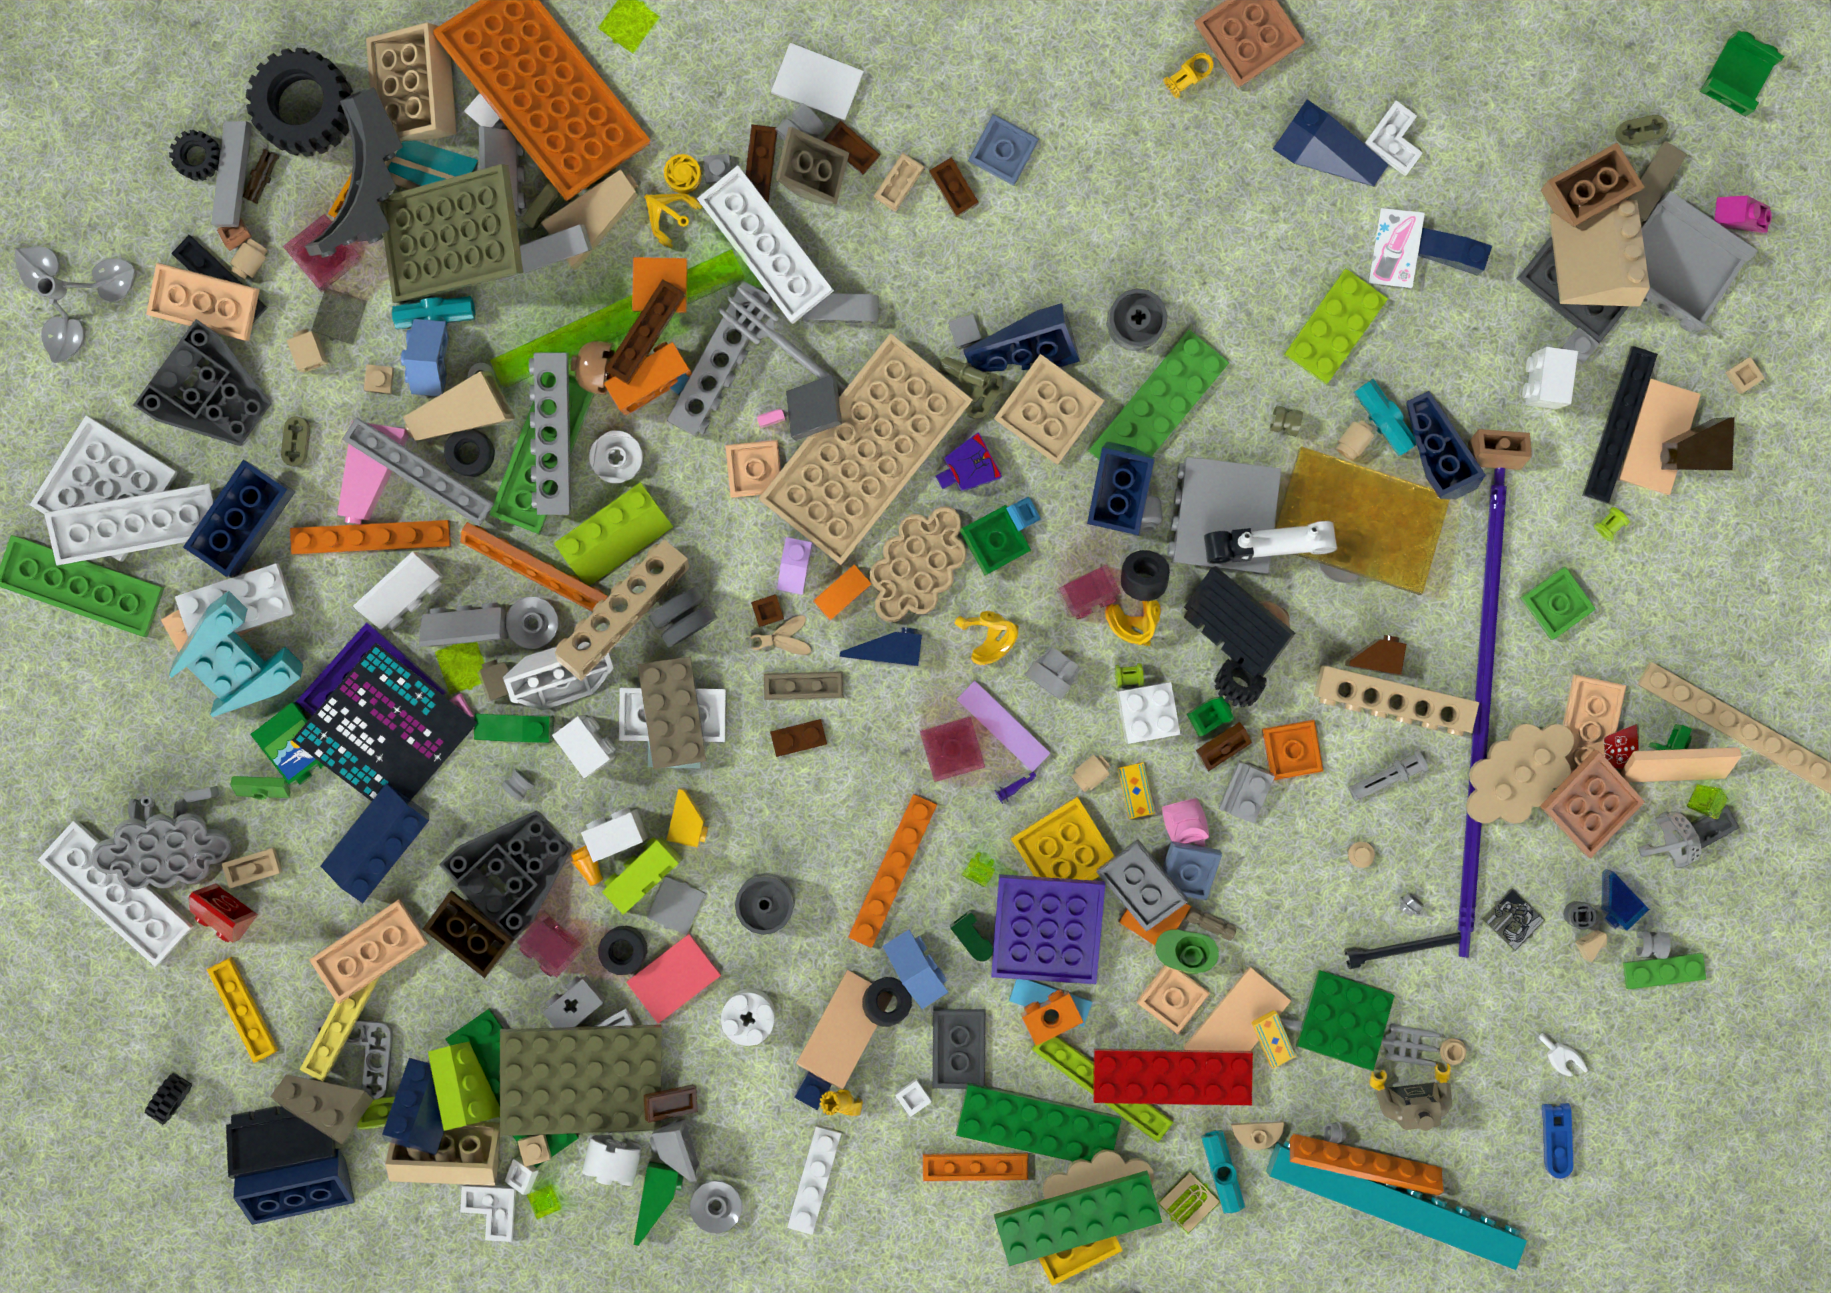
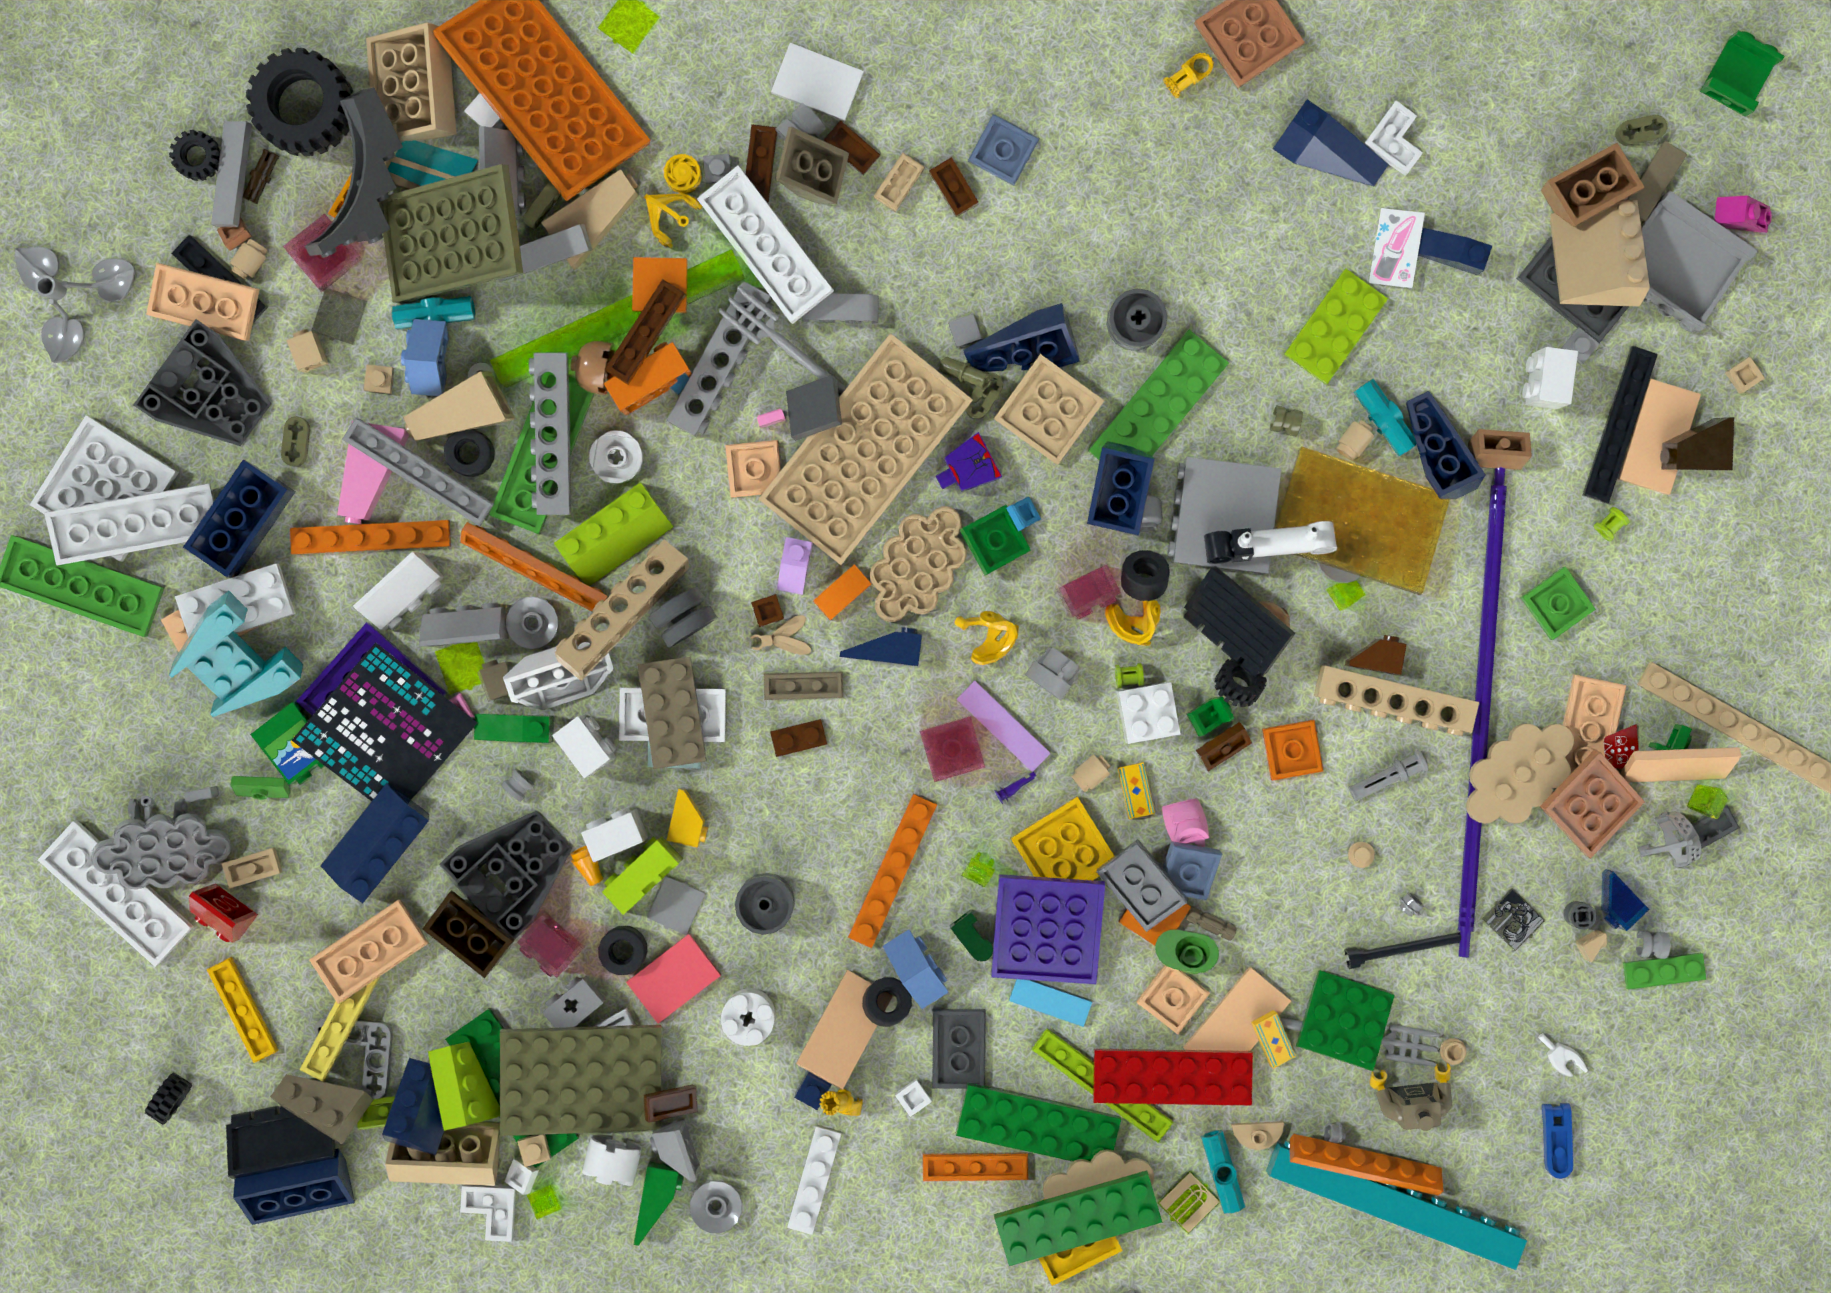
orange brick [1021,989,1084,1046] -> none
light grey plate [1219,760,1275,824] -> none
none -> clear neon green slope [1326,580,1366,611]

